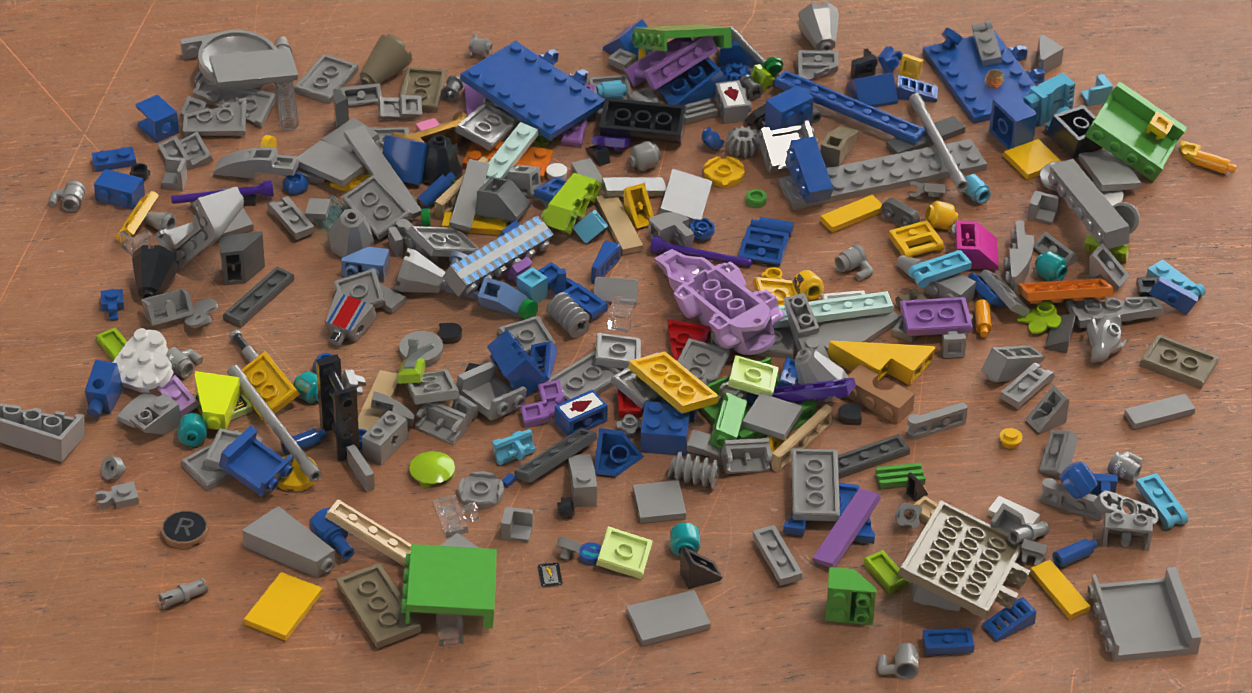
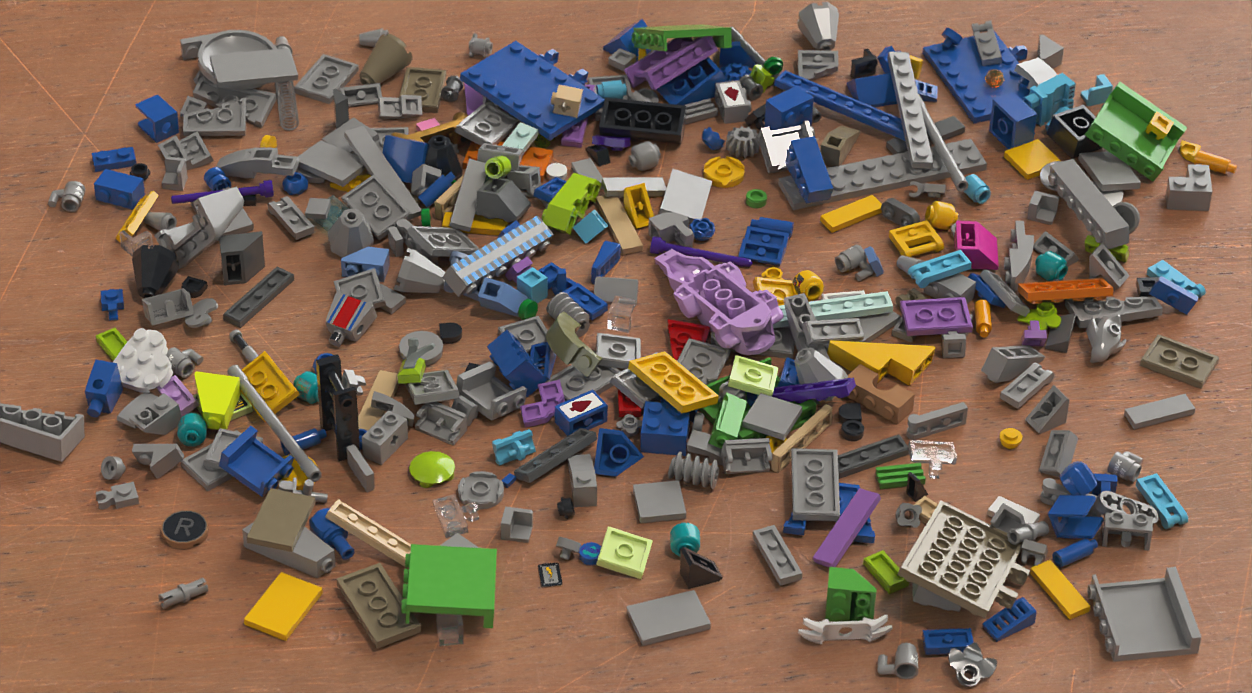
none -> light grey slope [132,444,184,478]
none -> black tile [182,276,208,298]
none -> blue wheel [204,167,231,191]
none -> dark tan tile [247,488,315,552]
none -> light grey arm [278,477,328,503]
none -> light grey cone [359,28,389,47]
none -> light grey panel [411,164,441,196]
none -> light grey slope [477,143,524,170]
none -> lime brick [485,156,511,179]
none -> olive arch [546,312,602,378]
none -> tan brick [551,85,583,118]
none -> light grey tile [692,412,704,431]
none -> white piece [798,615,892,645]
none -> light grey tile [802,318,865,345]
none -> black tile [841,420,864,441]
none -> medium blue tile [864,246,884,276]
none -> light grey plate [887,51,933,169]
none -> clear plate [908,440,957,479]
none -> plate [948,642,997,687]
none -> slope [1014,58,1057,89]
none -> medium lavender tile [1021,321,1047,346]
none -> blue piece [1048,495,1104,539]
none -> light grey brick [1165,164,1212,211]

